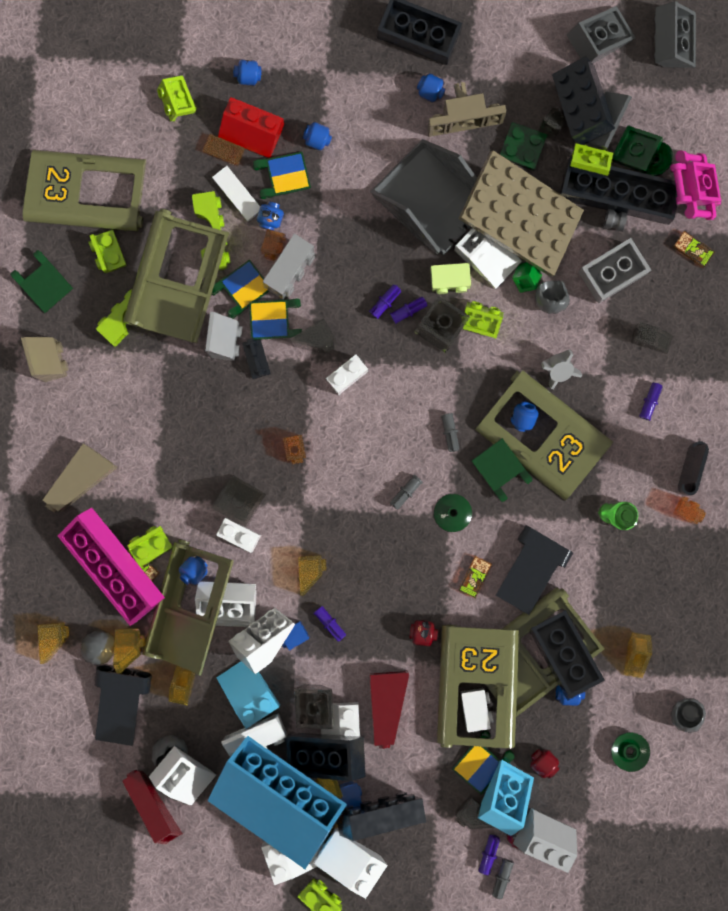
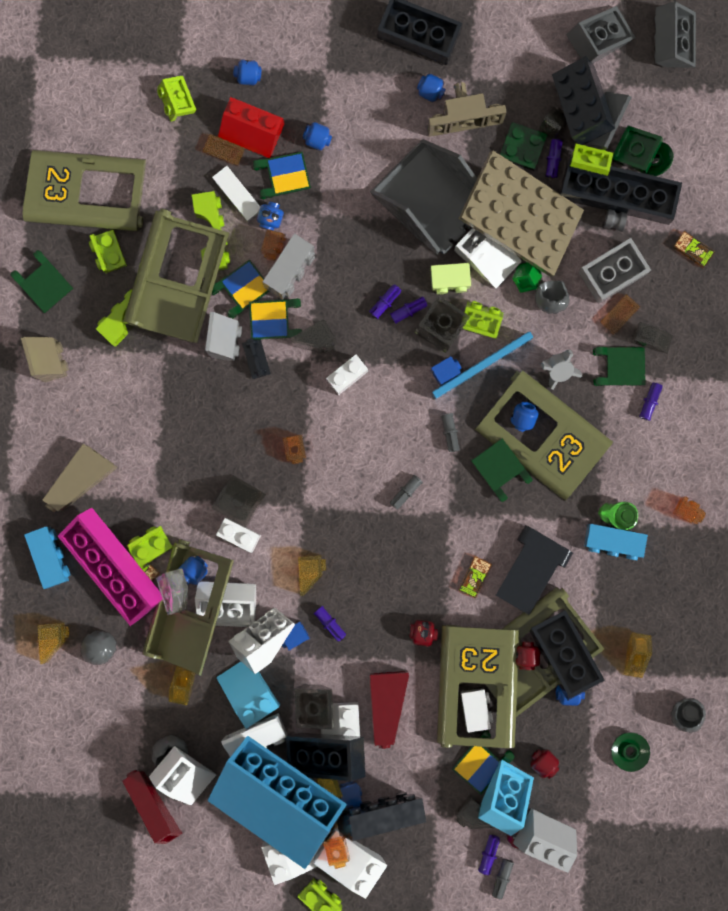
black piece [94,665,152,746] -> none
clear yellow slope [113,628,145,673] -> none
dark green dish [434,494,472,532] -> none
dark pink brick [670,150,721,220] -> none
black piece [678,441,709,496] -> none
none -> dark azure brick [24,527,70,589]
none -> clear slope [156,568,188,615]
none -> clear orange brick [323,836,350,869]
none -> blue brick [430,357,462,386]
none -> dark azure tile [432,332,533,400]
none -> dark red head [516,642,541,670]
none -> dark purple axle [545,139,562,178]
none -> dark azure brick [584,524,648,561]
none -> dark green flag [593,347,646,386]
none -> clear orange tile [600,294,640,335]

